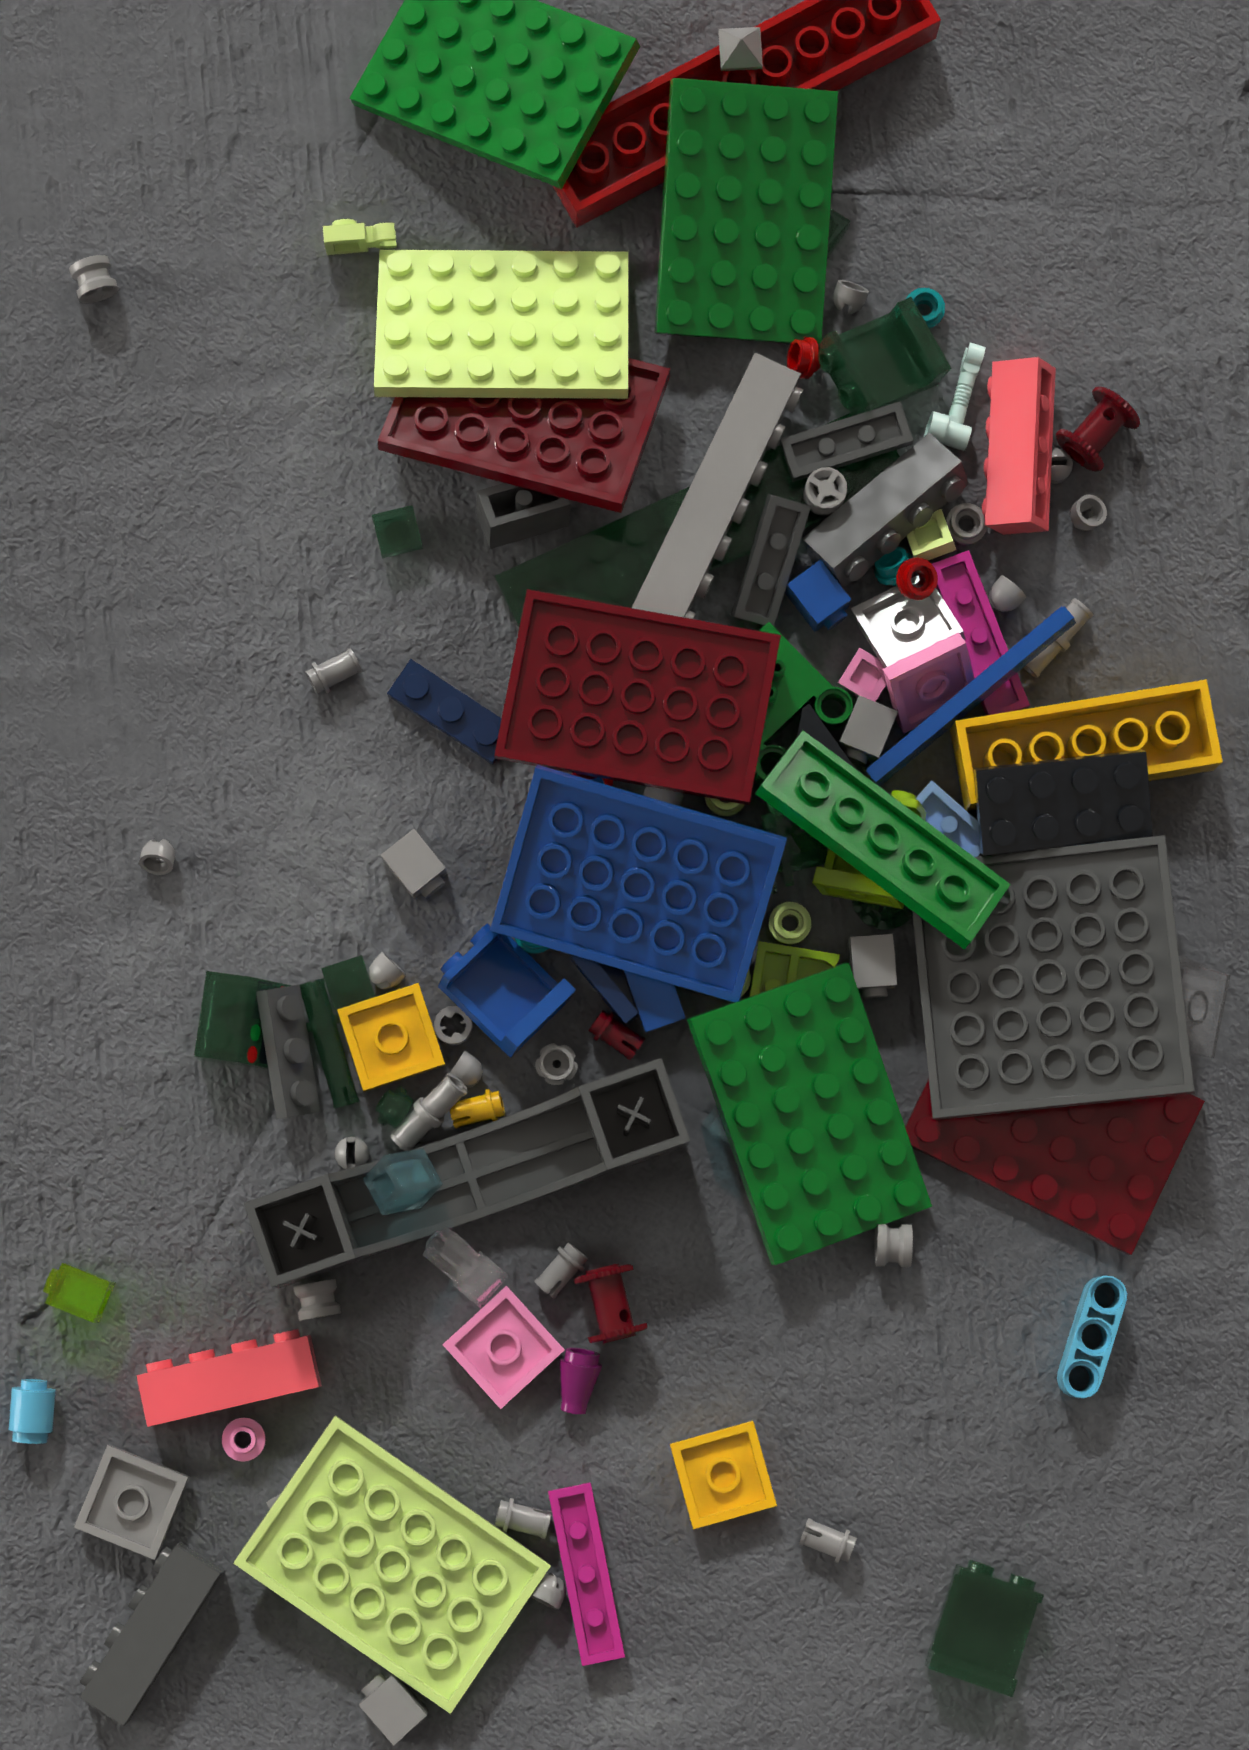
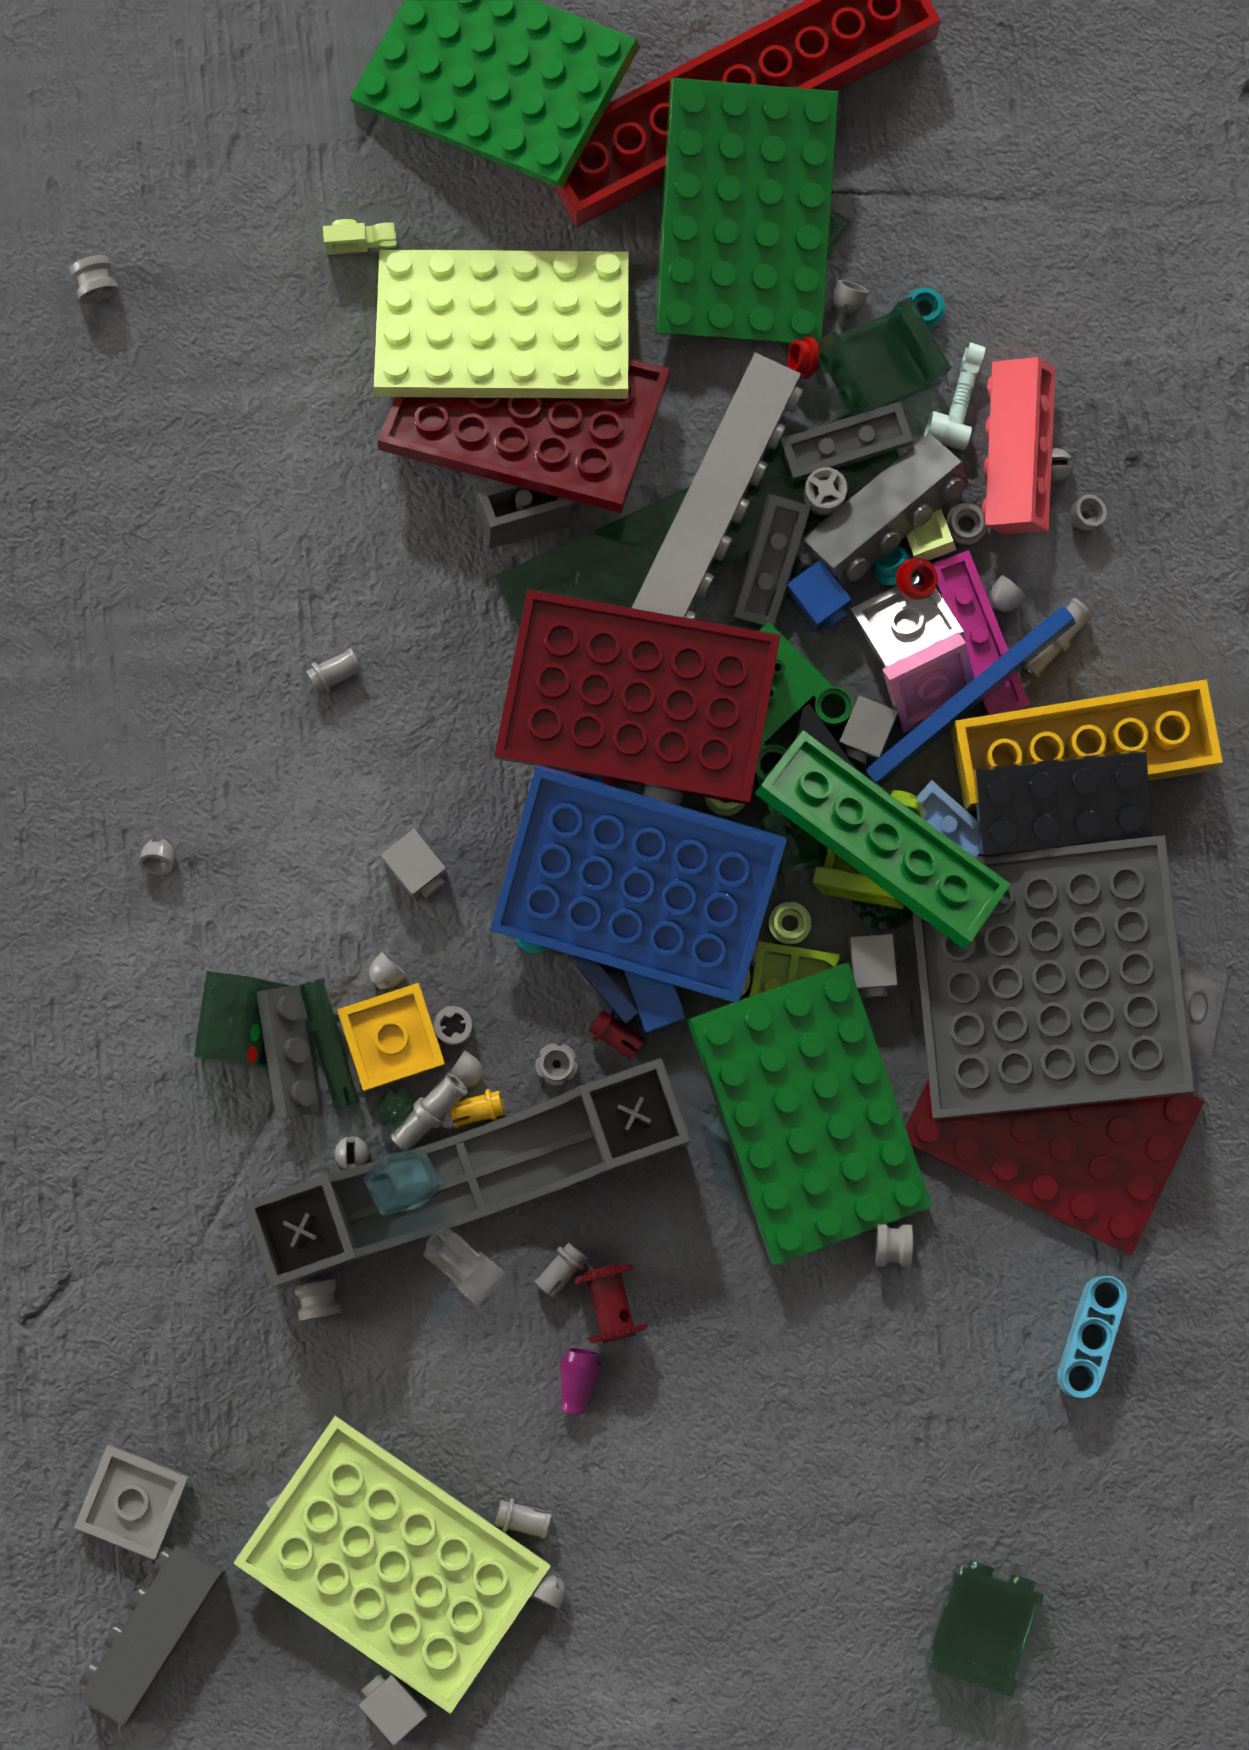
medium azure brick [9,1379,56,1444] -> none
clear neon green brick [43,1263,116,1323] -> none
coral brick [136,1329,322,1427] -> none
bright pink plate [222,1417,266,1462] -> none
clear green plate [321,955,376,1010] -> none
clear green plate [372,505,423,559] -> none
dark blue plate [387,659,502,765] -> none
blue panel [438,923,576,1058] -> none
bright pink plate [442,1286,565,1409] -> none
dark pink plate [548,1482,625,1666] -> none
yellow plate [670,1420,777,1529] -> none
light grey slope [718,27,763,71] -> none
light grey pin [799,1518,857,1563] -> none
bright pink plate [837,648,886,702] -> none
dark red hose [1056,386,1140,472] -> none

